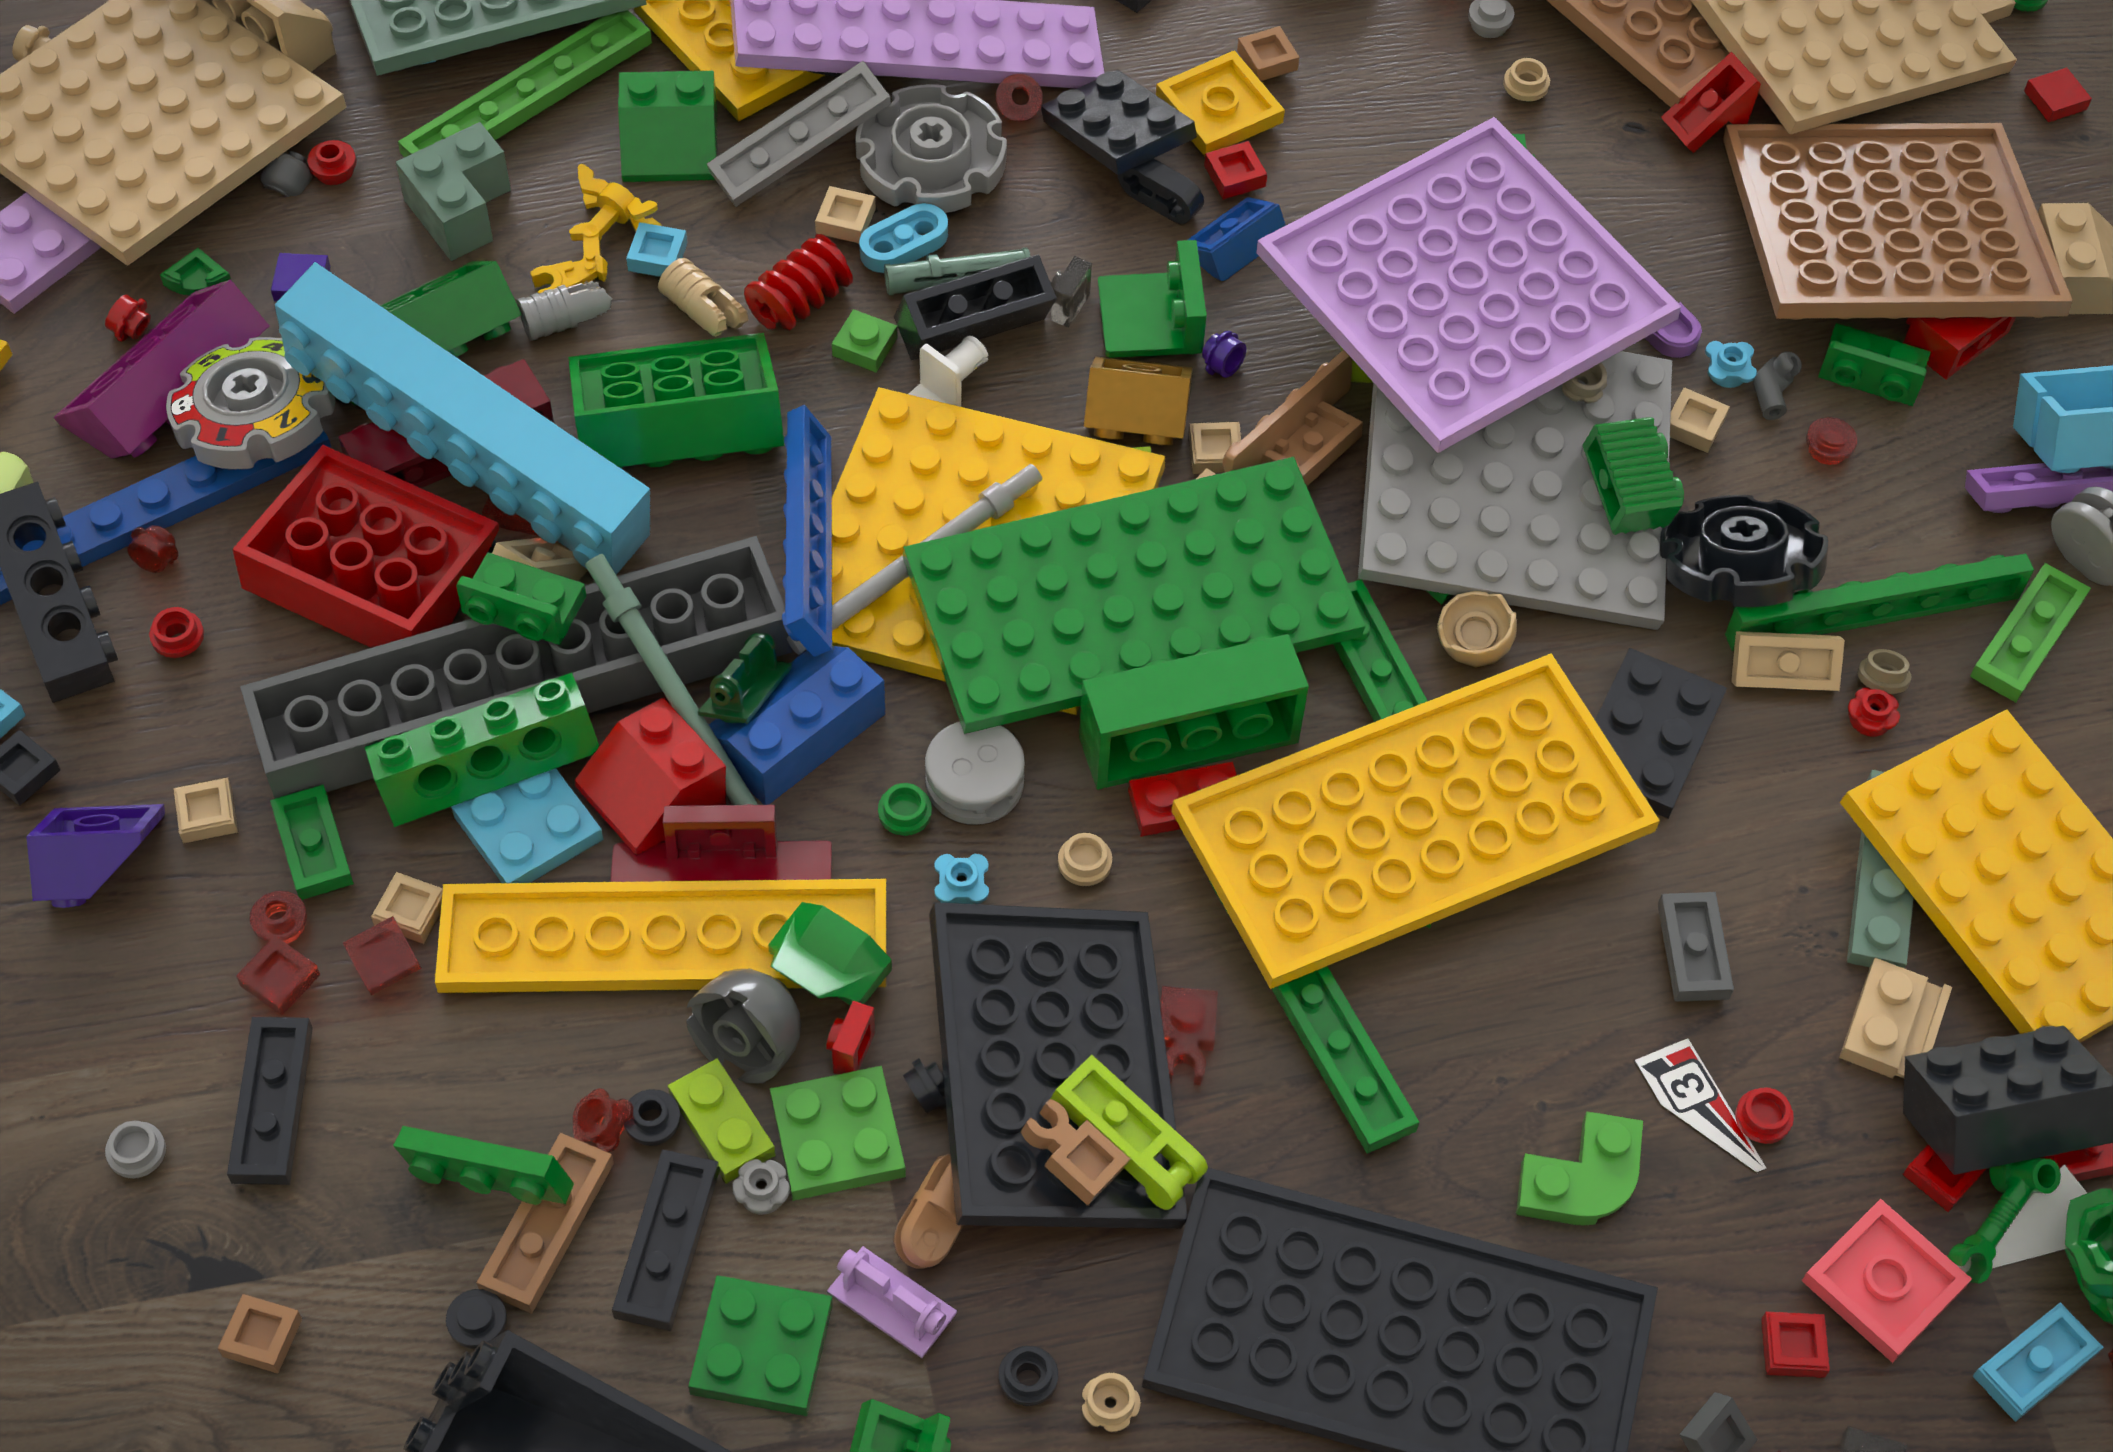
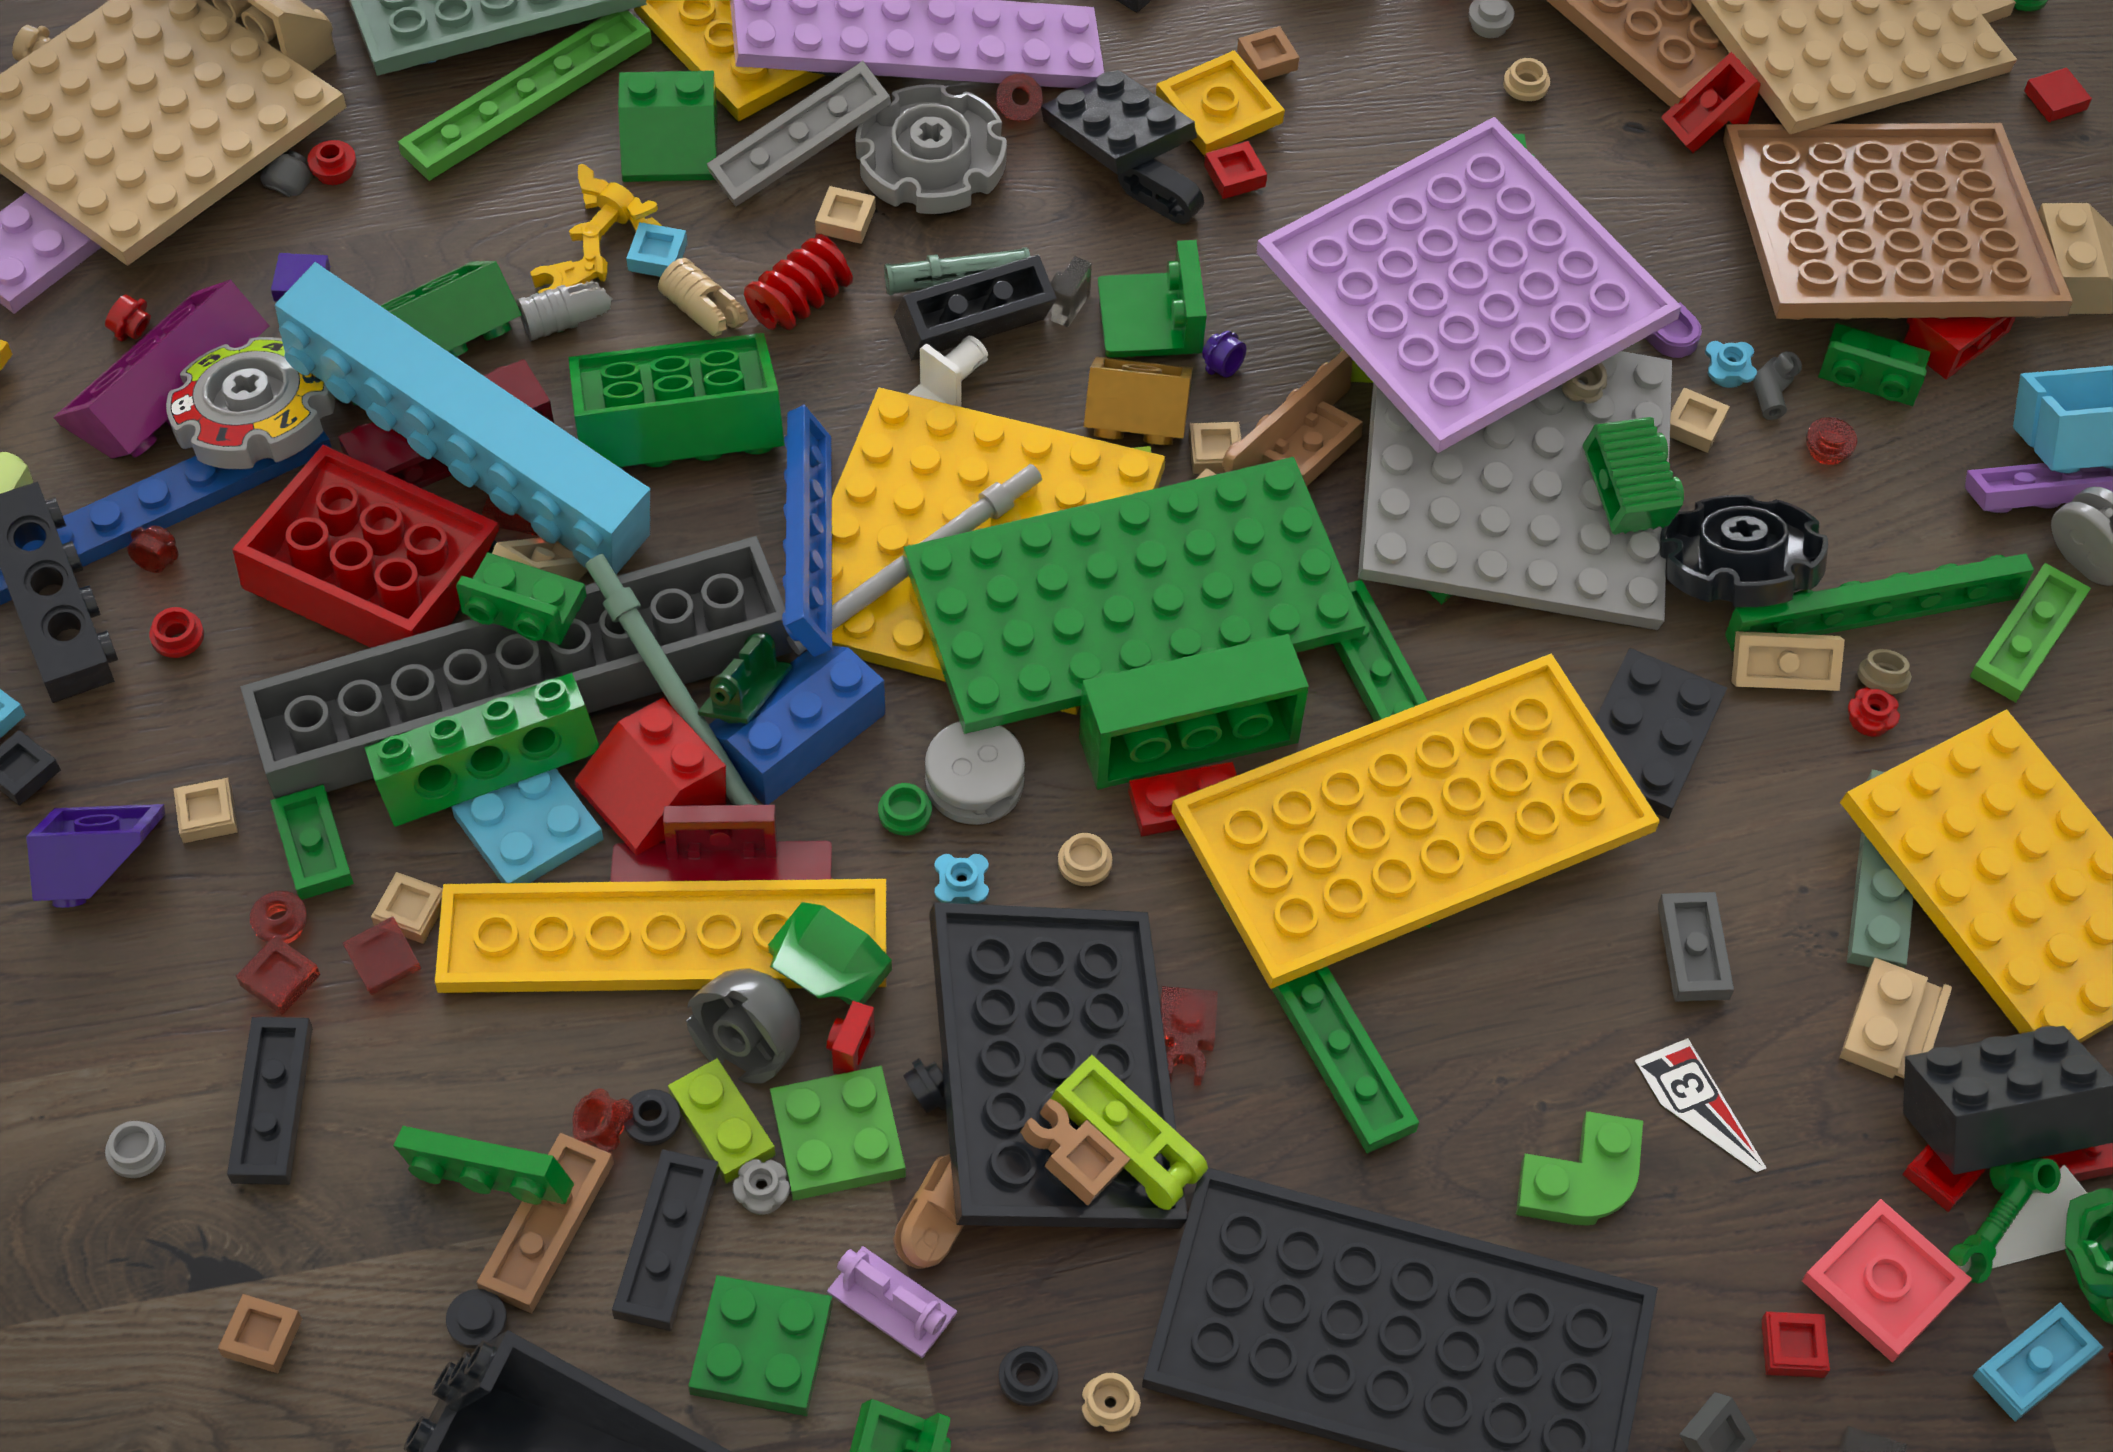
green tile [160,248,231,296] -> none
sand green brick [396,122,511,261] -> none
bright green plate [832,309,898,372] -> none
medium azure plate [859,203,948,273] -> none
blue slope [1188,197,1286,281] -> none
tan hair [1437,591,1517,667] -> none
red plate [1735,1087,1794,1144] -> none

